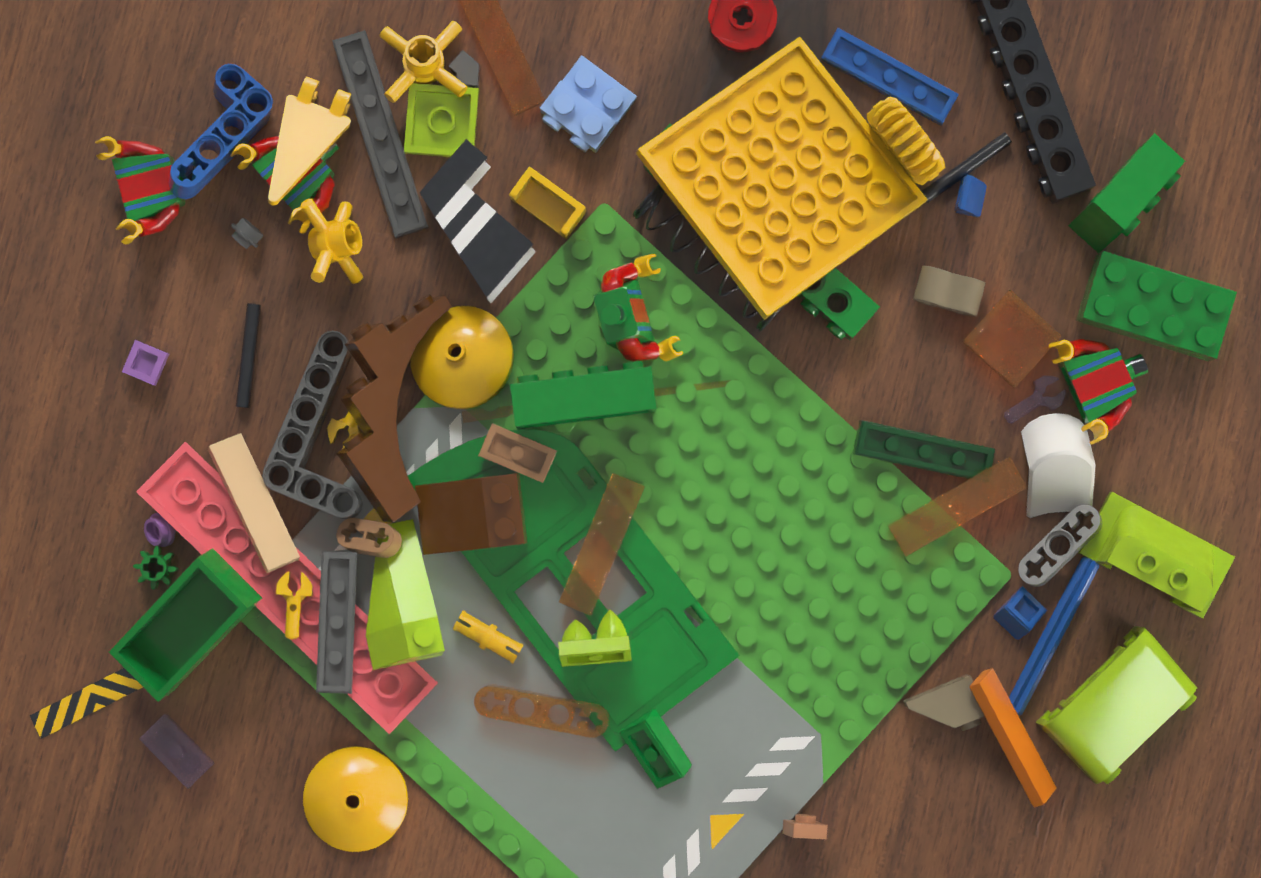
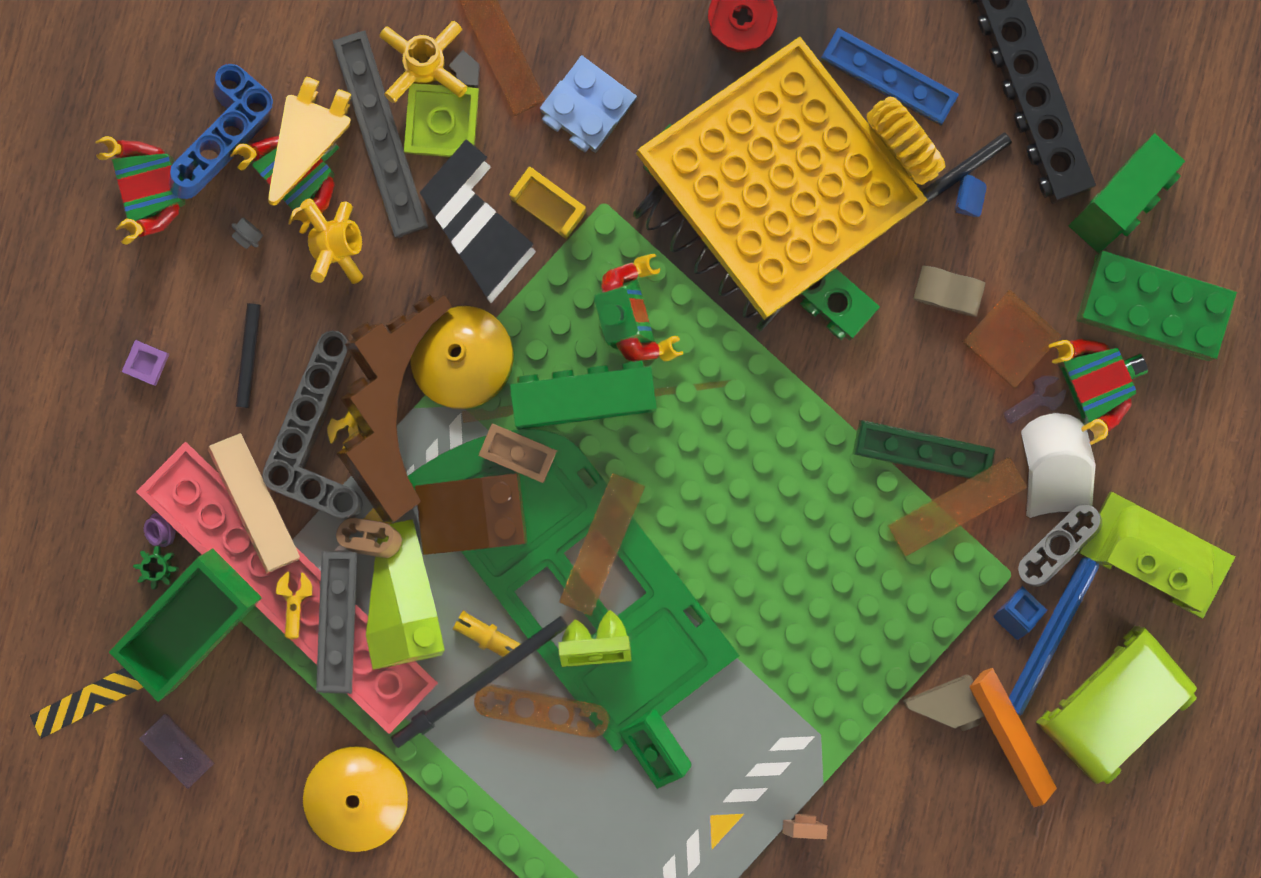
none -> black bar [391,616,568,748]

